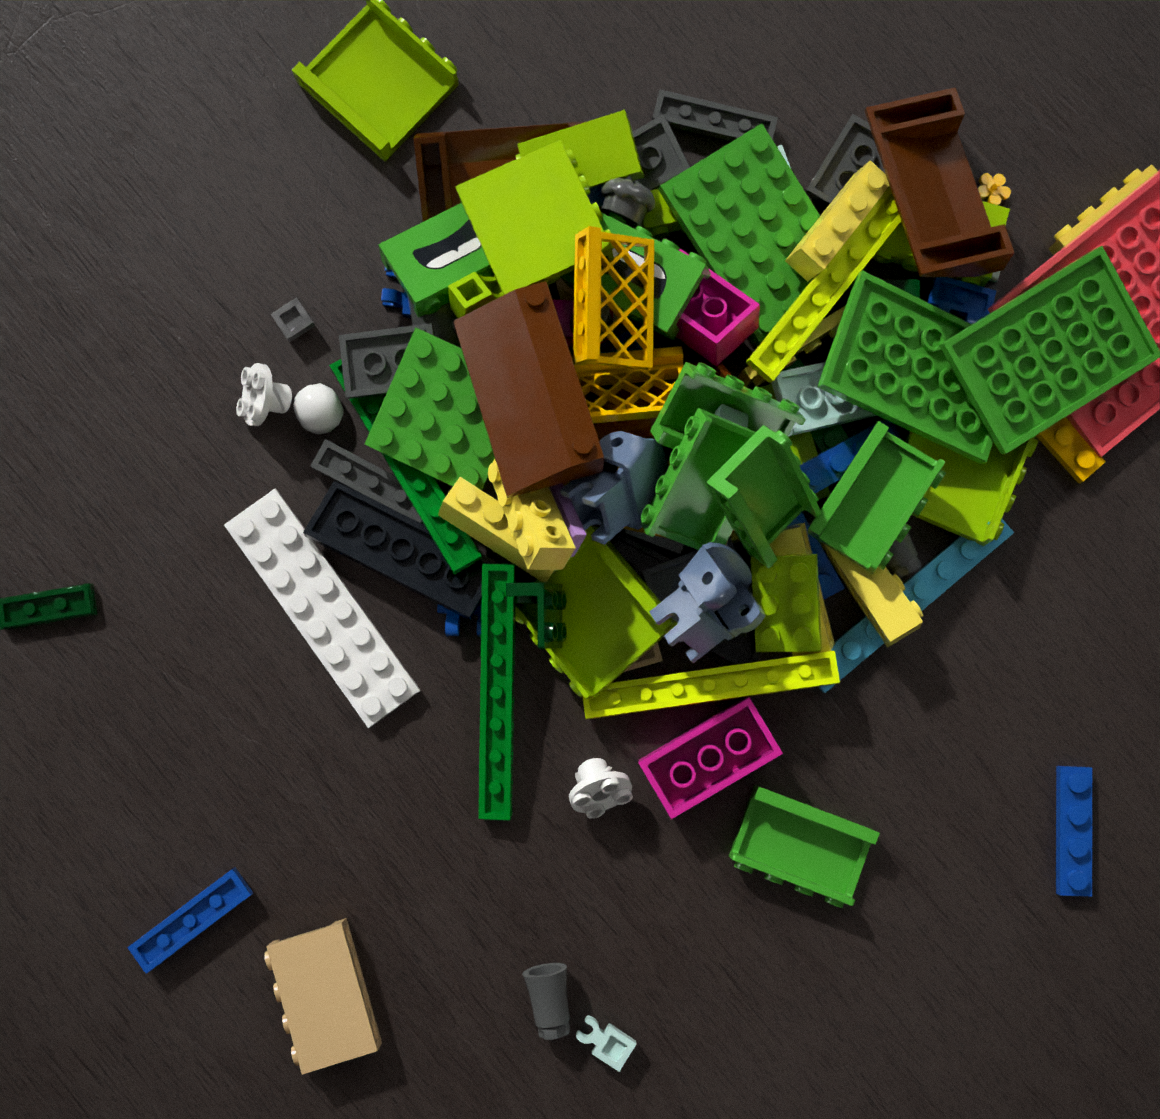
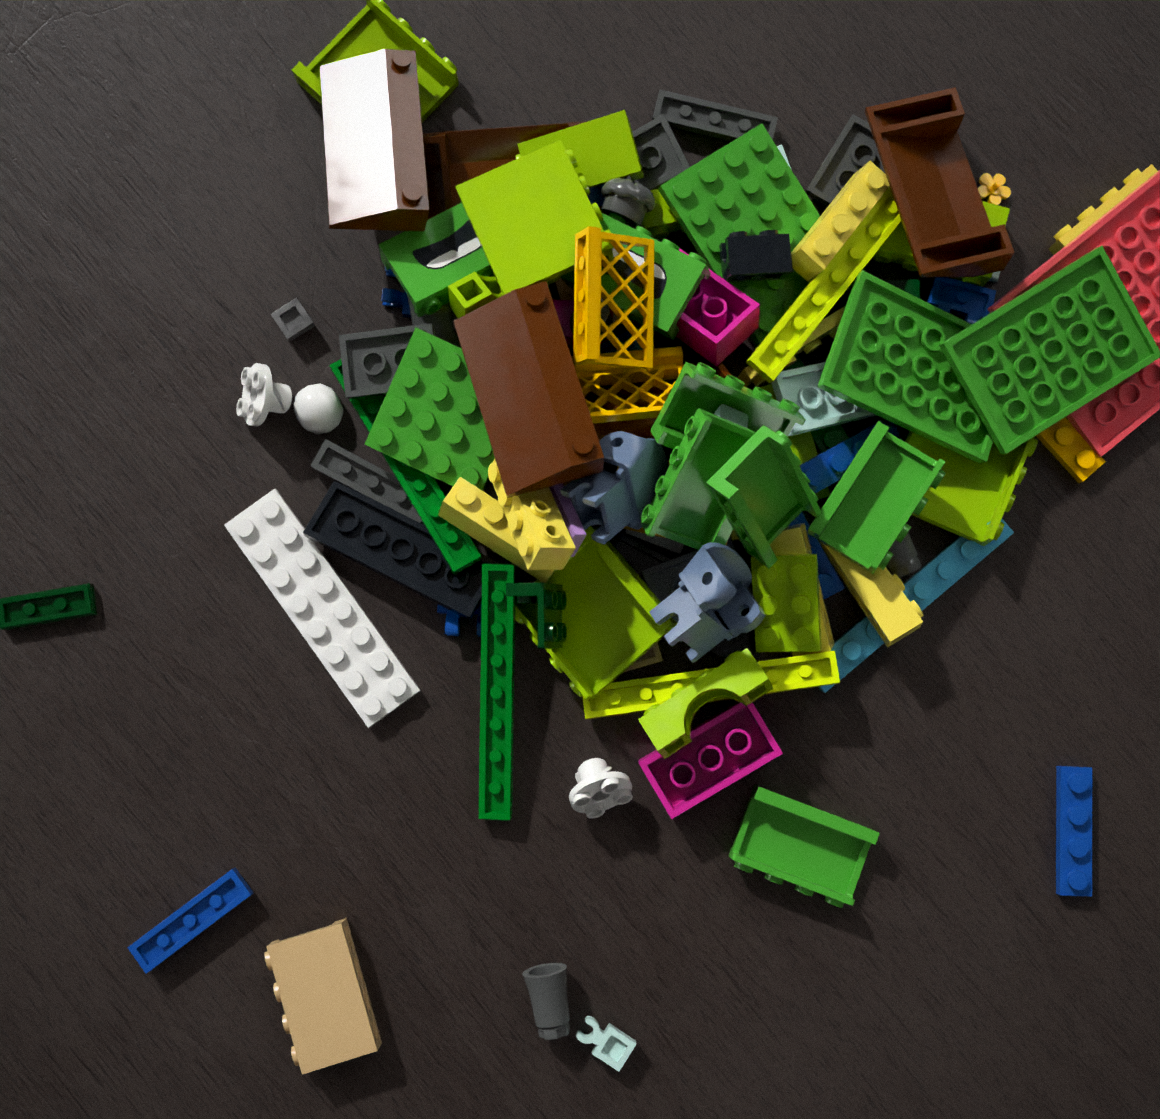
none -> slope [320,49,429,231]
none -> lime arch [638,648,773,759]
none -> black brick [719,230,793,282]

